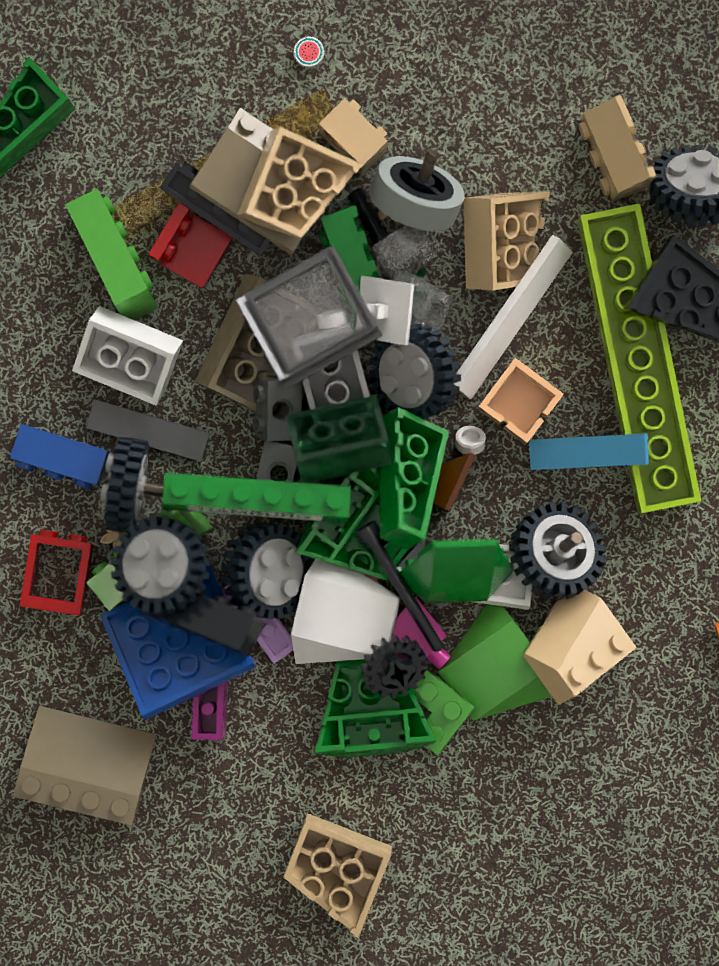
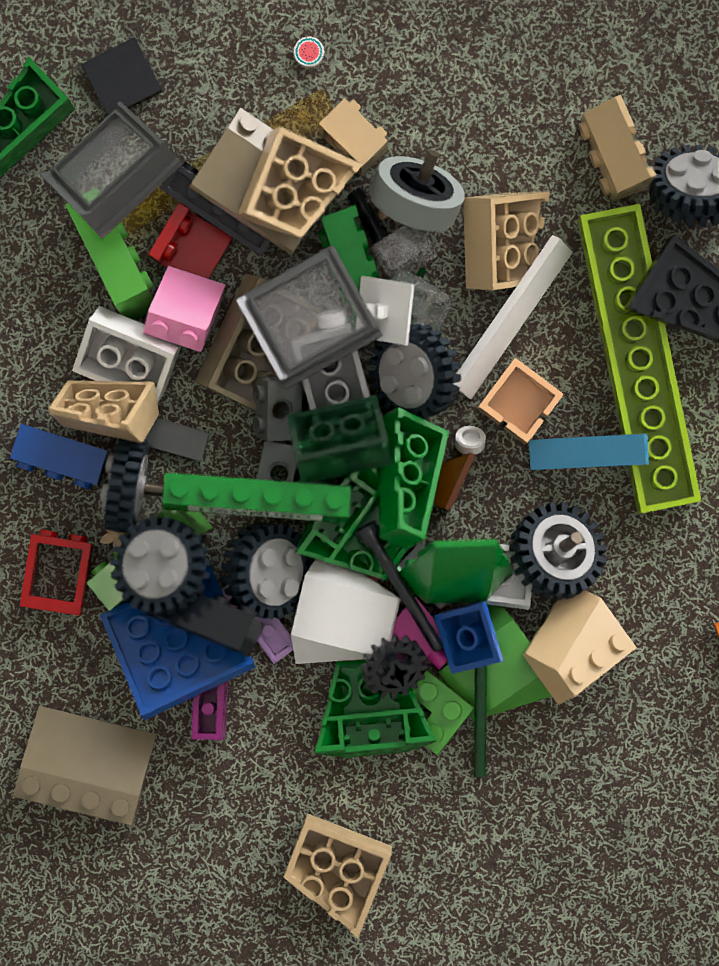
none -> dark grey piece [39,101,182,239]
none -> tan wedge [49,380,159,443]
none -> black tile [82,37,163,116]
none -> bright pink brick [143,266,226,352]
none -> blue slope [434,601,504,674]
none -> dark green bar [474,666,487,777]

